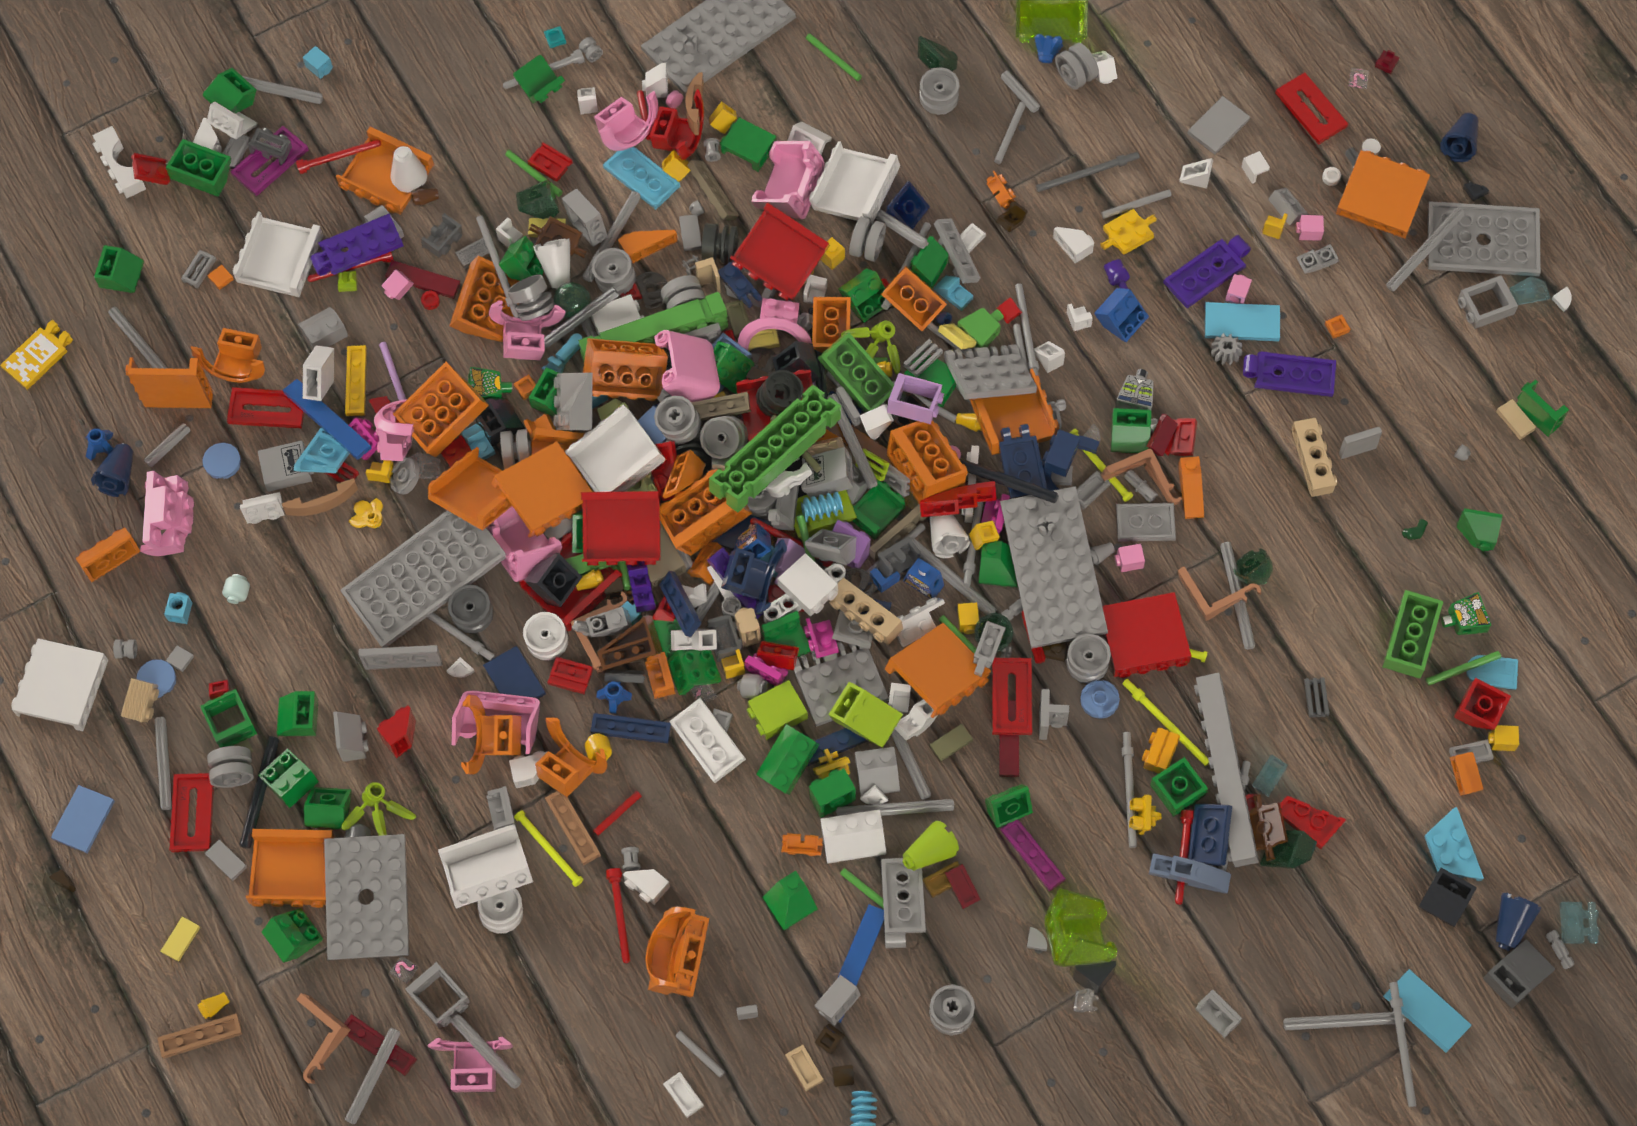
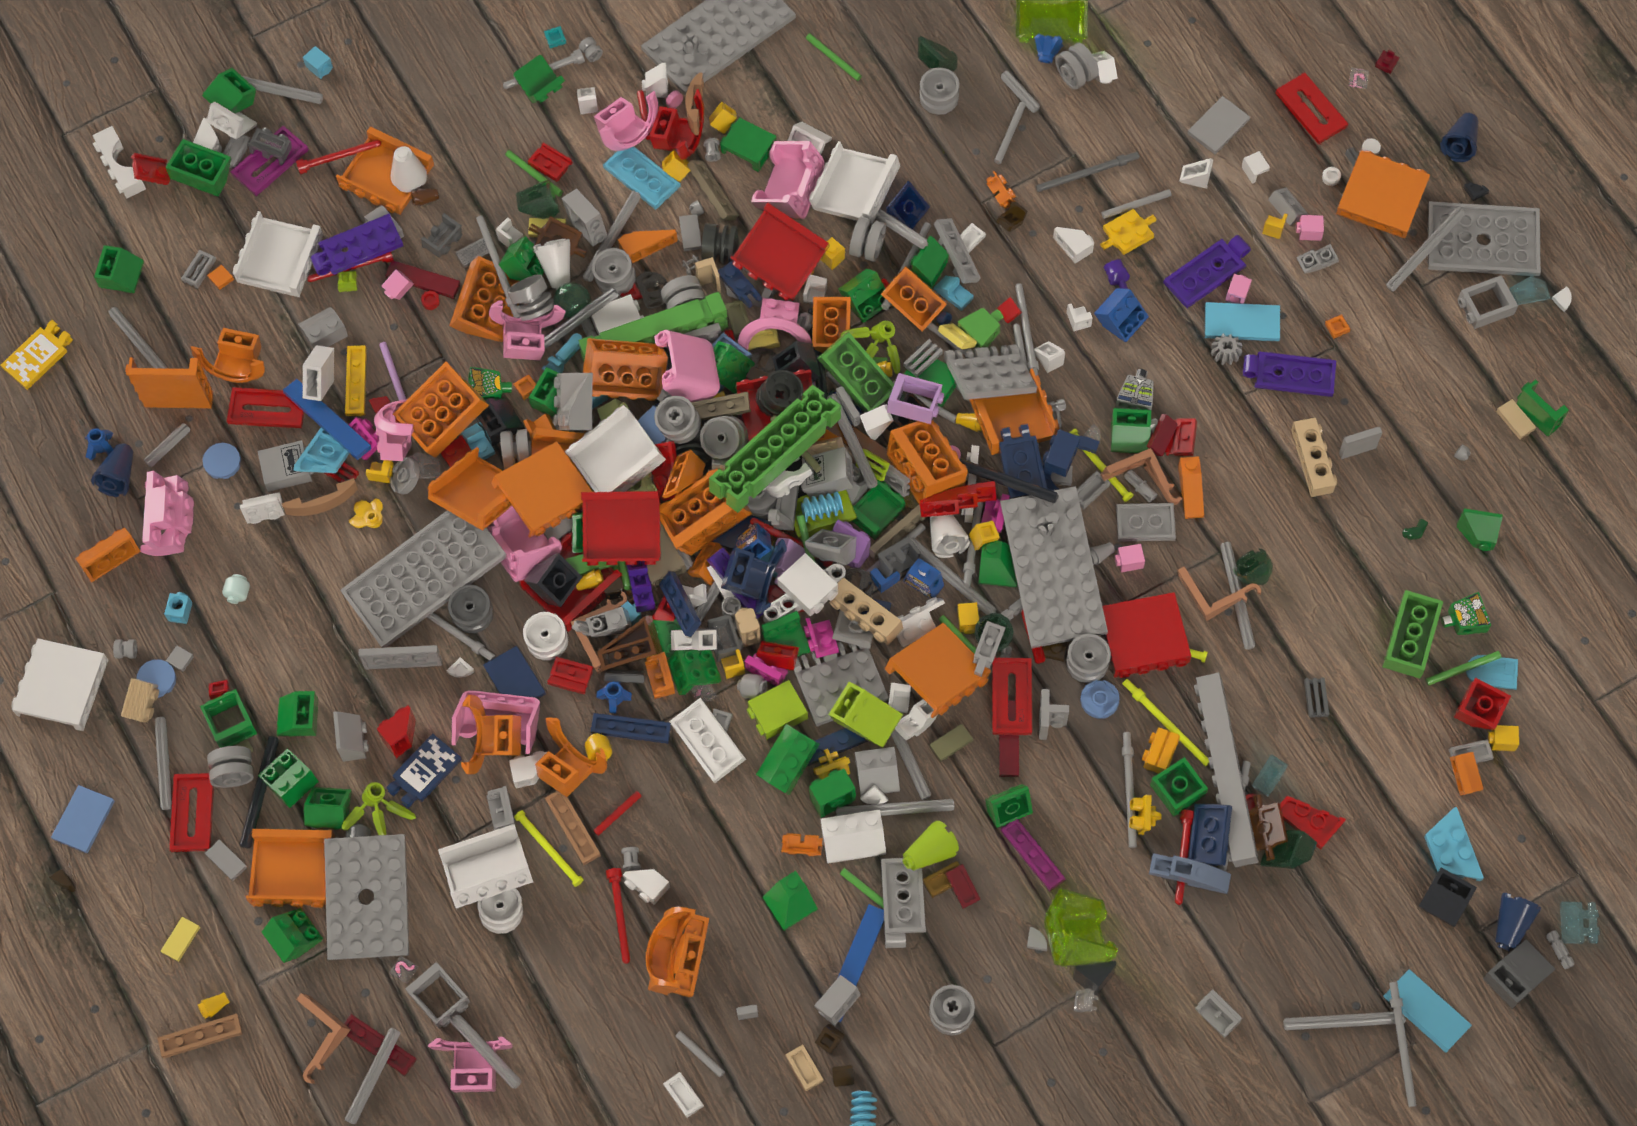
none -> dark blue tile [386,733,462,809]

